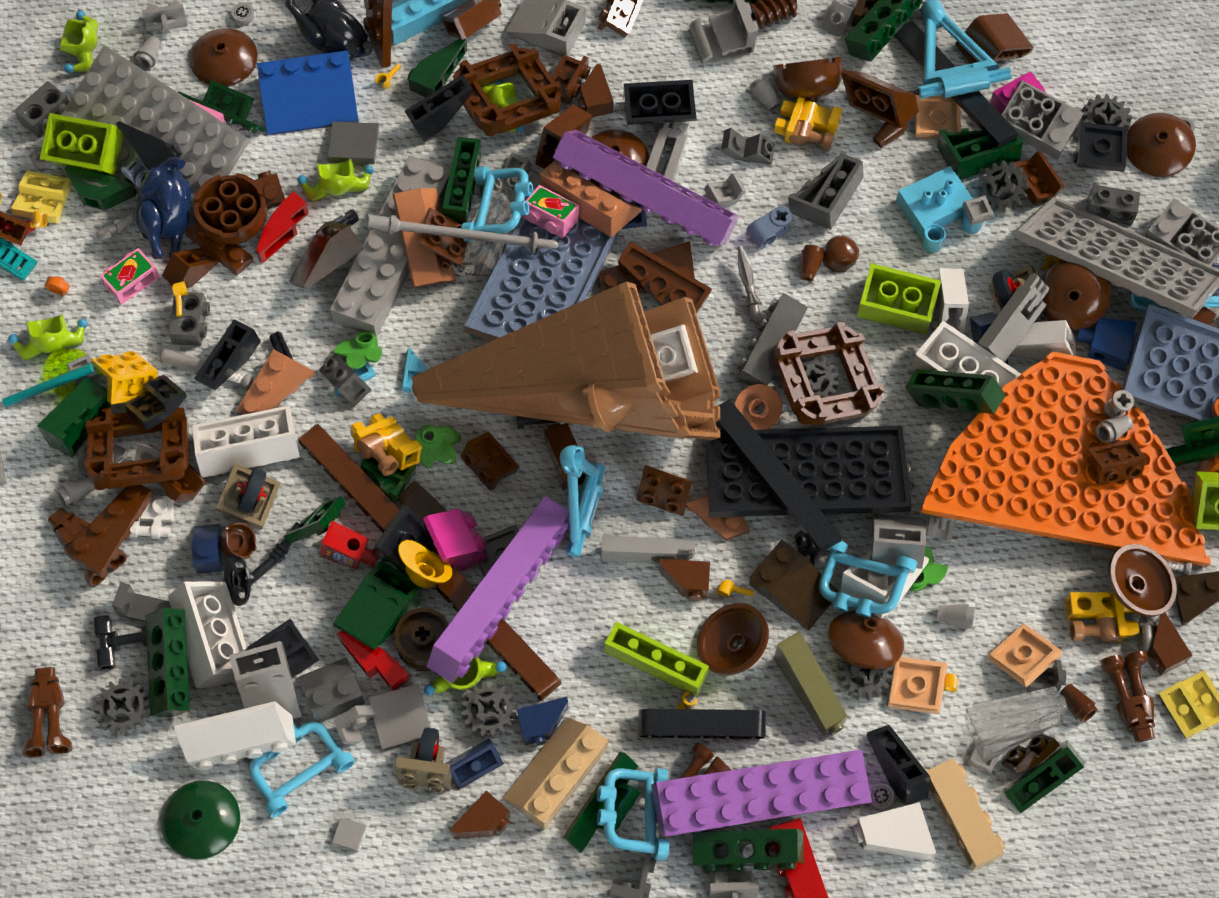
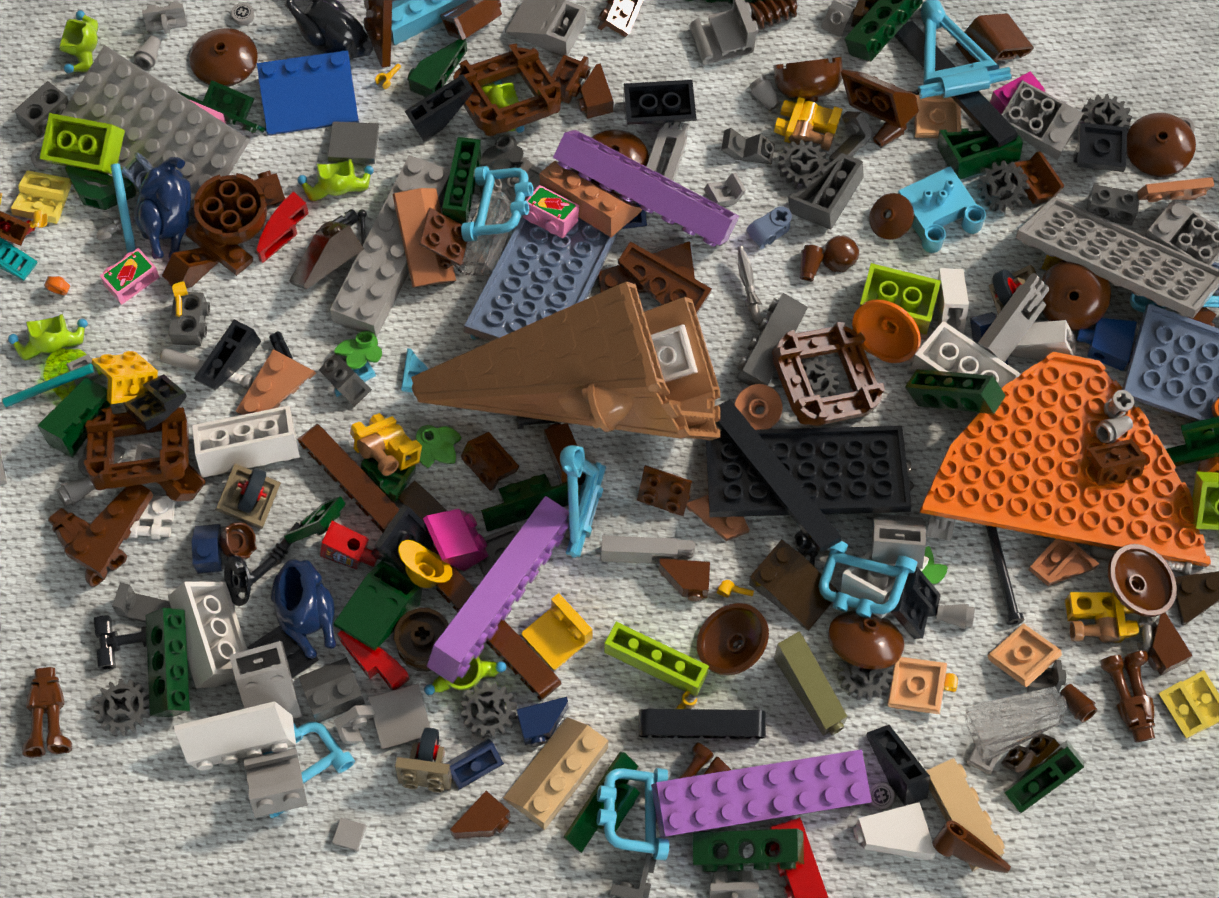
black slope [116,121,186,170] -> none
dark green dish [161,780,241,859] -> none
light grey bar [367,214,558,253] -> none
reddish brown slope [535,104,592,169] -> none
light grey tile [962,196,994,225] -> none
none -> medium azure bar [110,164,136,253]
none -> light grey piece [244,748,308,818]
none -> dark blue piece [271,559,336,659]
none -> black hinge [358,209,367,246]
none -> dark grey plate [480,134,524,170]
none -> dark green bracket [481,473,579,531]
none -> yellow bracket [522,593,593,670]
none -> dark grey gear [778,140,829,188]
none -> dark grey bracket [829,111,874,162]
none -> orange dish [852,300,921,363]
none -> reddish brown dish [869,193,914,240]
none -> black slope [891,567,941,639]
none -> reddish brown piece [932,821,1011,873]
none -> black bar [985,525,1025,625]
none -> nougat wing [1028,539,1099,586]
none -> nougat wing [1137,177,1214,202]

